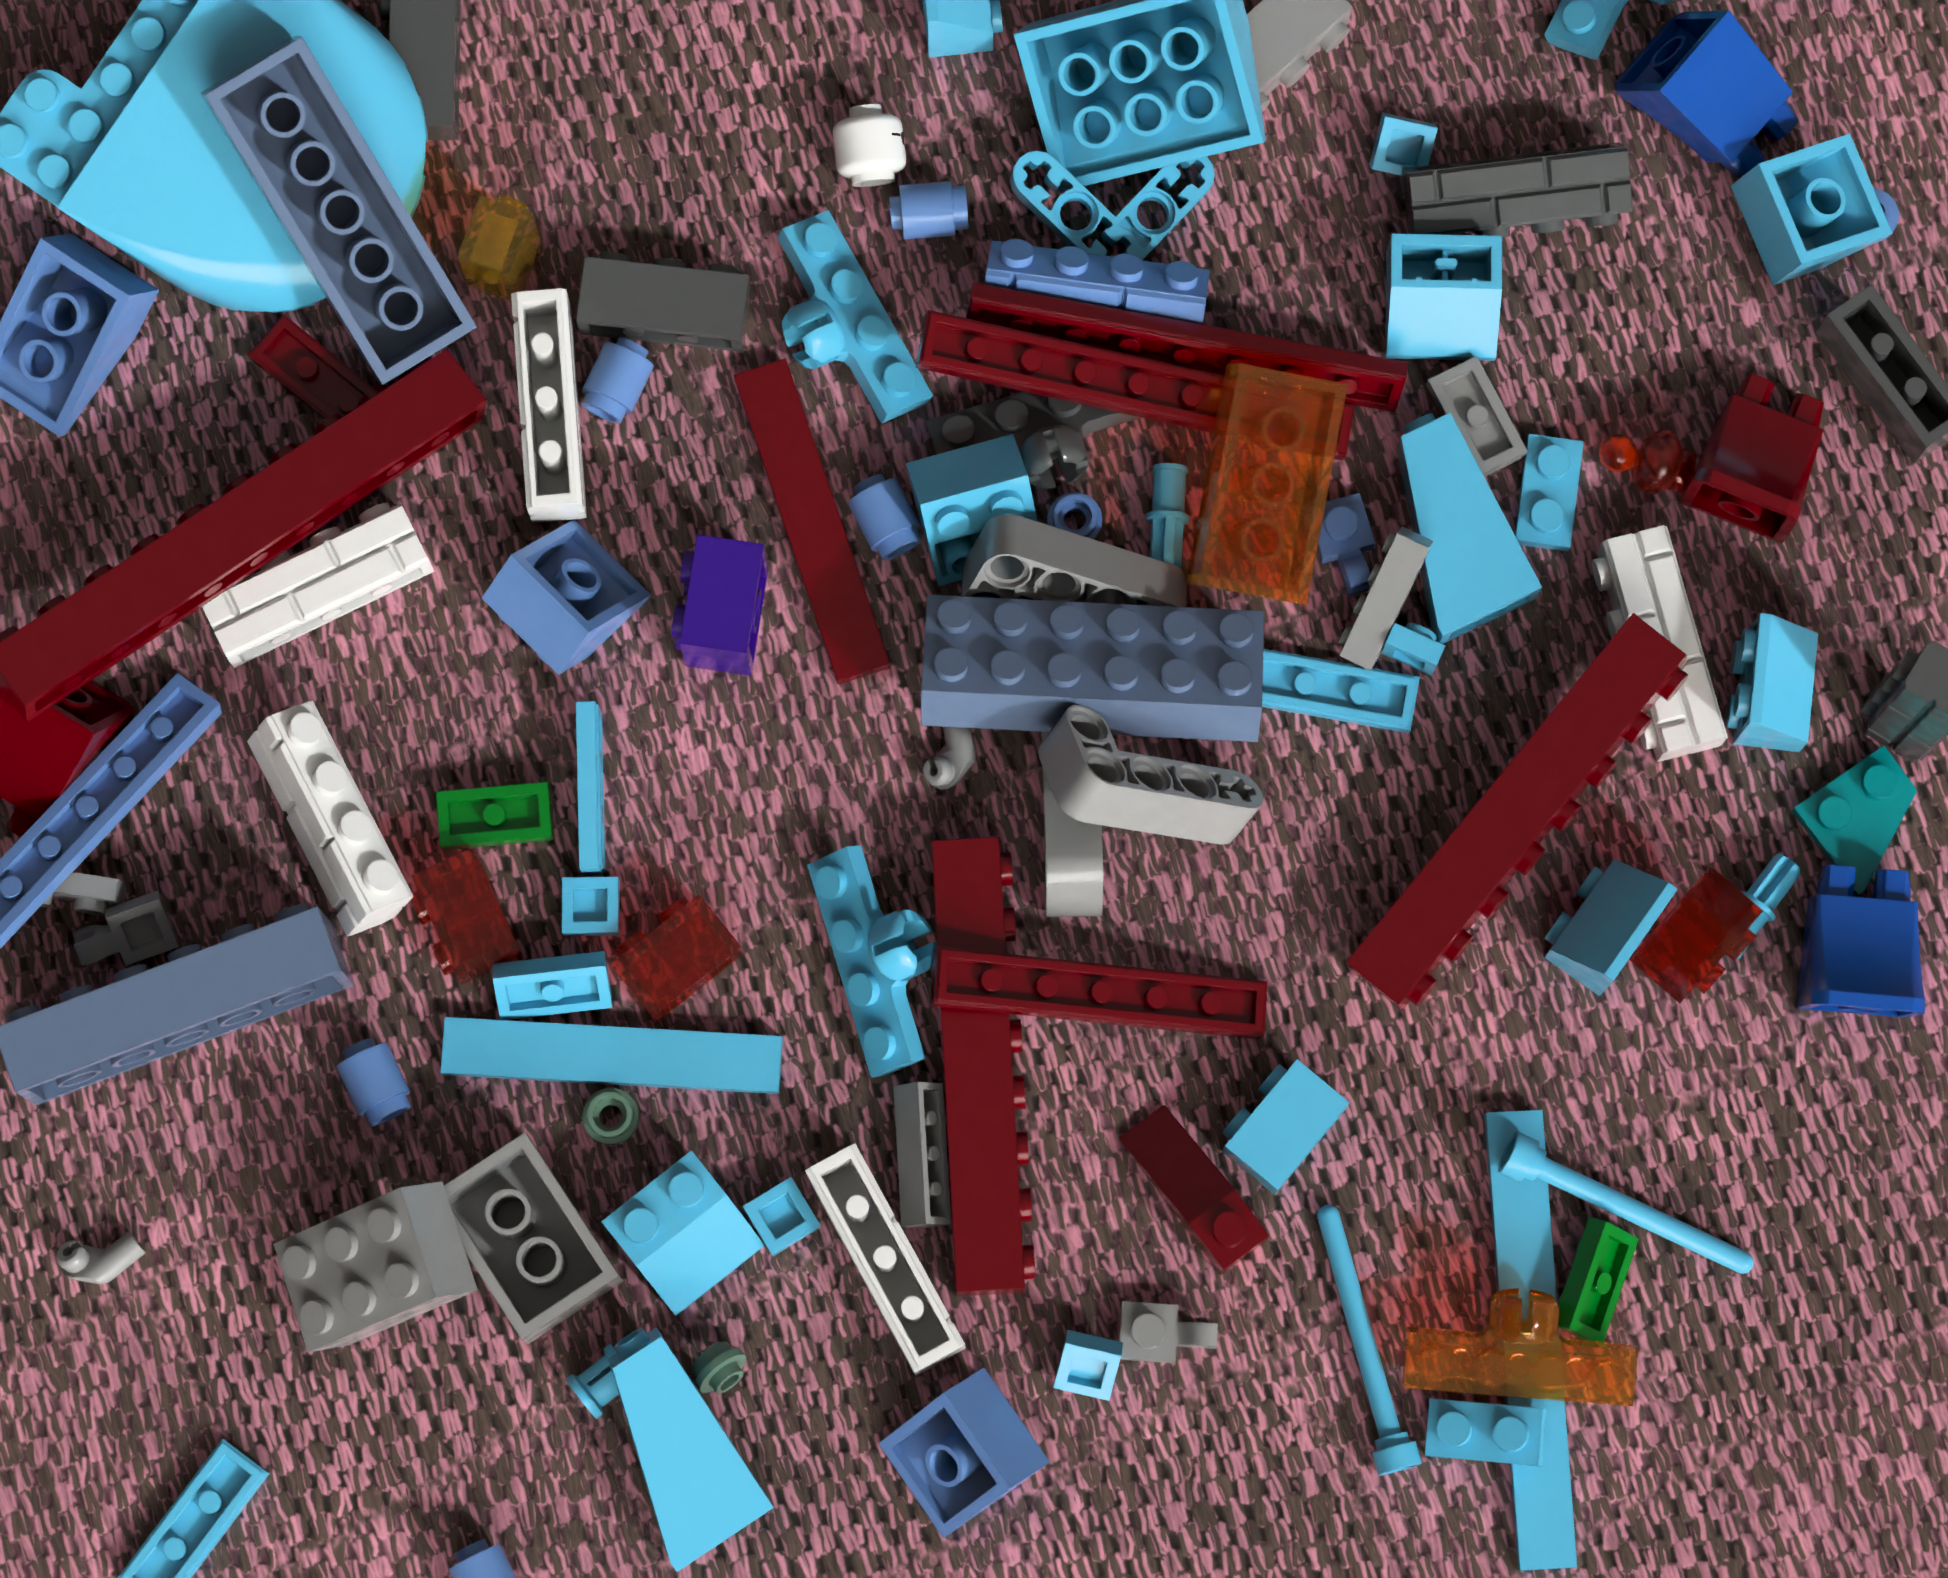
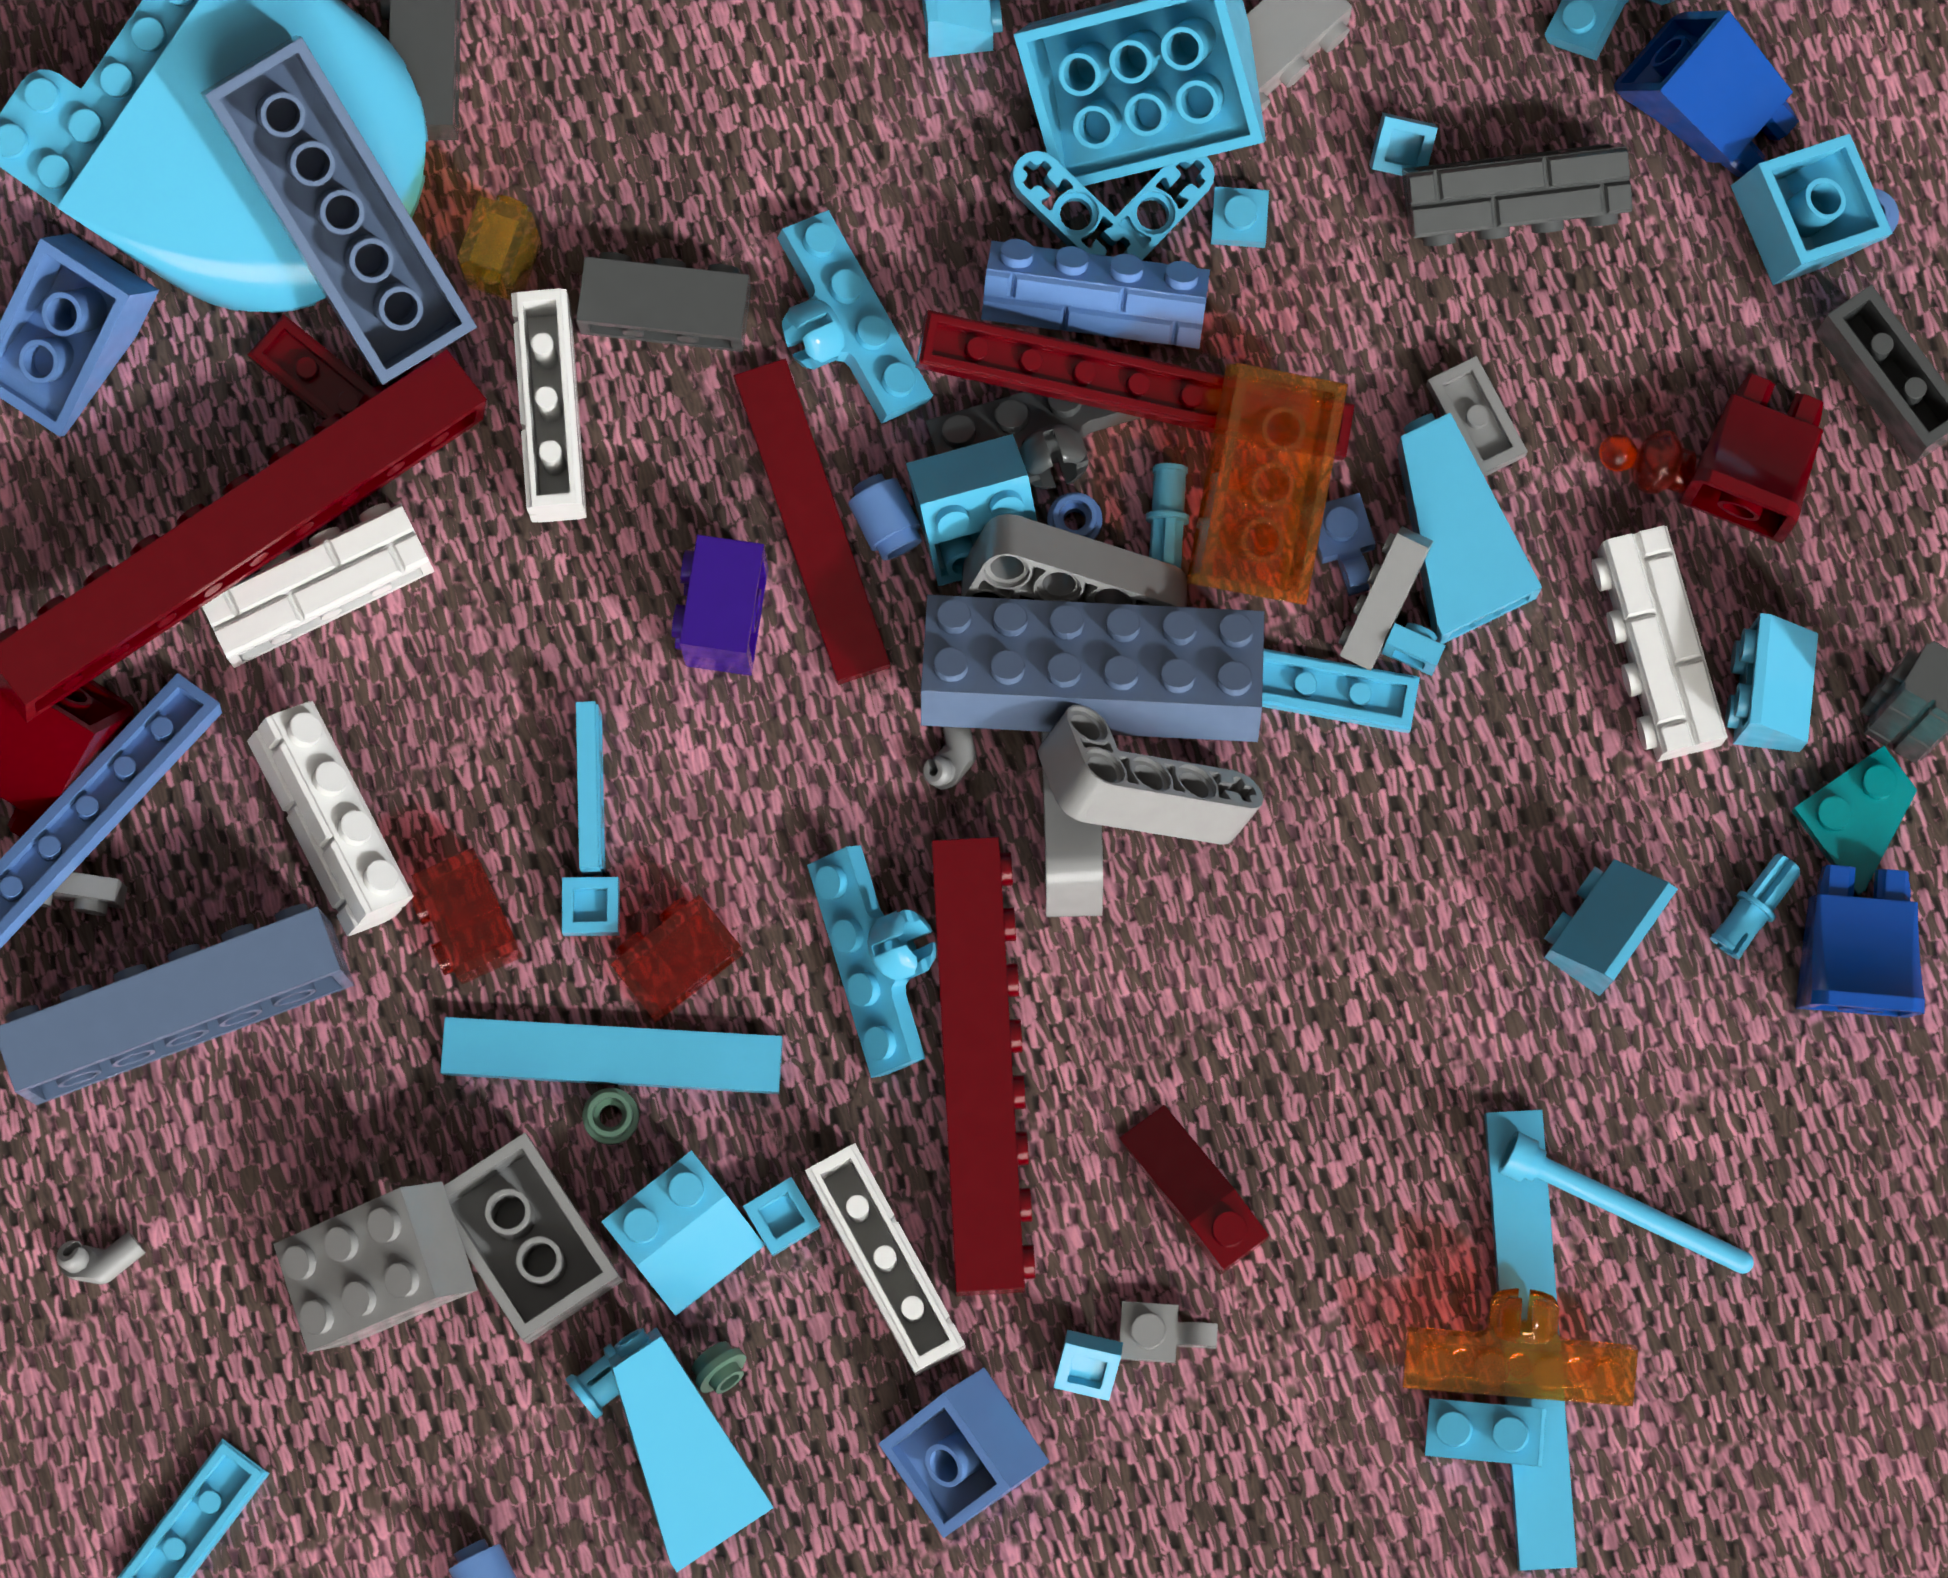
light grey plate [73,890,179,966] -> none
medium blue brick [336,1038,411,1127] -> none
green plate [436,782,554,850] -> none
medium blue slope [482,520,651,675] -> none
medium azure plate [492,951,612,1020] -> none
medium blue brick [581,337,654,424] -> none
white head [833,104,906,187] -> none
medium blue brick [889,181,969,240] -> none
light grey piece [893,1082,951,1228] -> none
dark red tile [930,947,1268,1039] -> none
dark red tile [966,283,1408,412] -> none
medium azure brick [1222,1059,1350,1195] -> none
medium azure piece [1317,1205,1422,1476] -> none
dark red brick [1346,613,1689,1010] -> none
medium azure slope [1385,233,1502,361] -> none
medium azure plate [1515,434,1584,552] -> none
green plate [1552,1217,1639,1345] -> none
clear red brick [1629,866,1763,1004] -> none
none -> medium azure plate [1211,186,1269,248]

